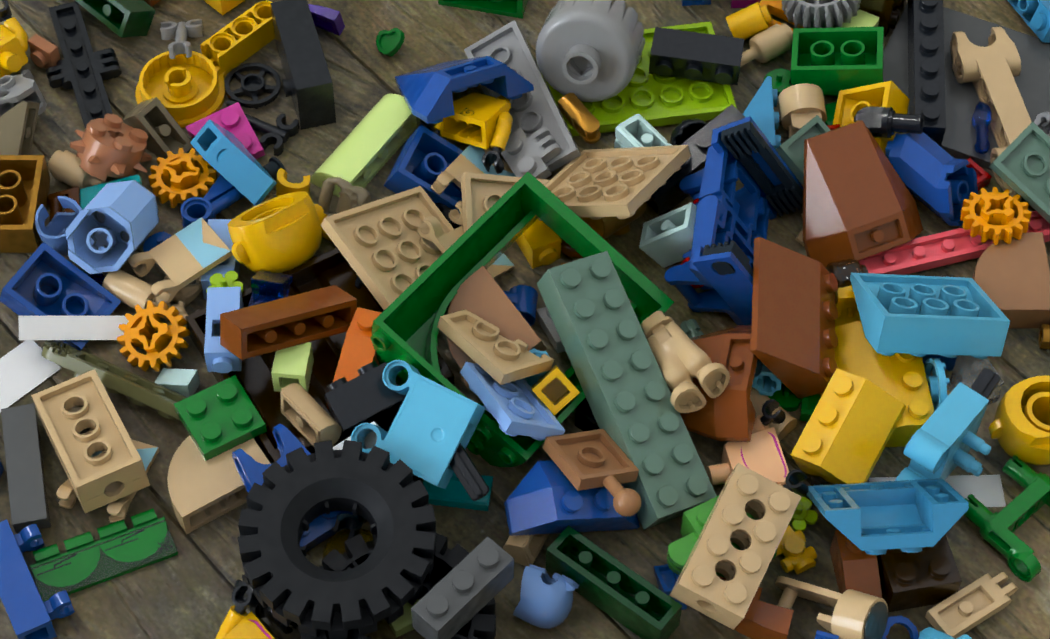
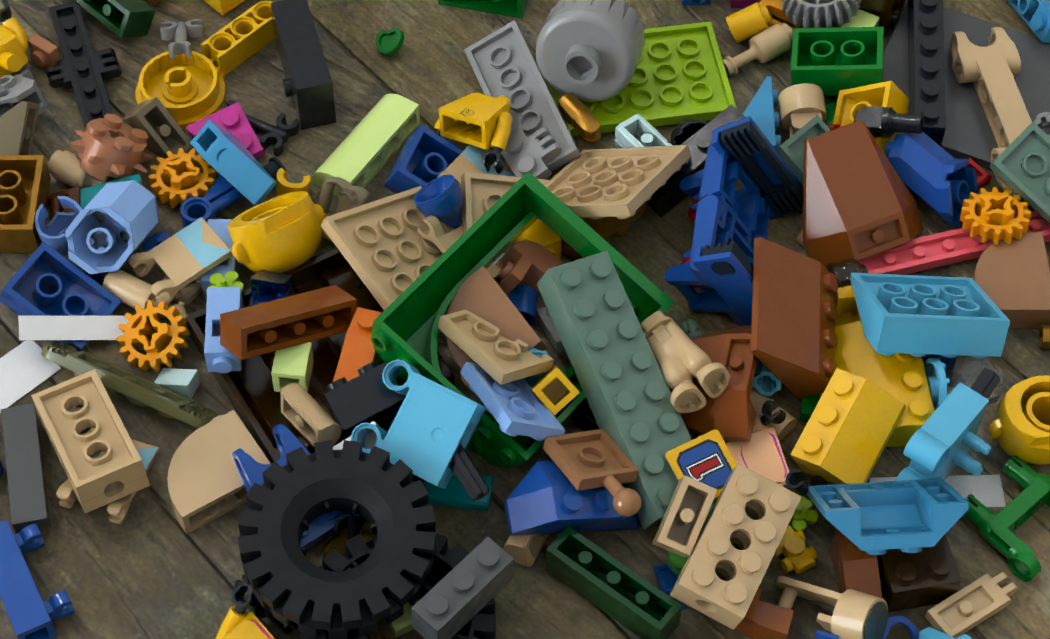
green windscreen [30,508,178,602] -> none
green plate [174,375,267,461] -> none
black wheel [225,63,281,109] -> none
dark purple slope [308,4,345,36] -> none
blue wedge [395,56,534,124] -> none
medium blue helmet [513,564,579,629] -> none
light aqua brick [639,202,697,268] -> none
black brick [649,27,744,85] -> none
green piece [763,68,791,96] -> none
green piece [768,383,801,412] -> none
clear blue piece [972,102,992,154] -> none
none -> blue helmet [413,174,463,228]
none -> nougat brick [495,240,563,295]
none -> tan brick [652,475,718,558]
none -> sticker [665,430,737,499]

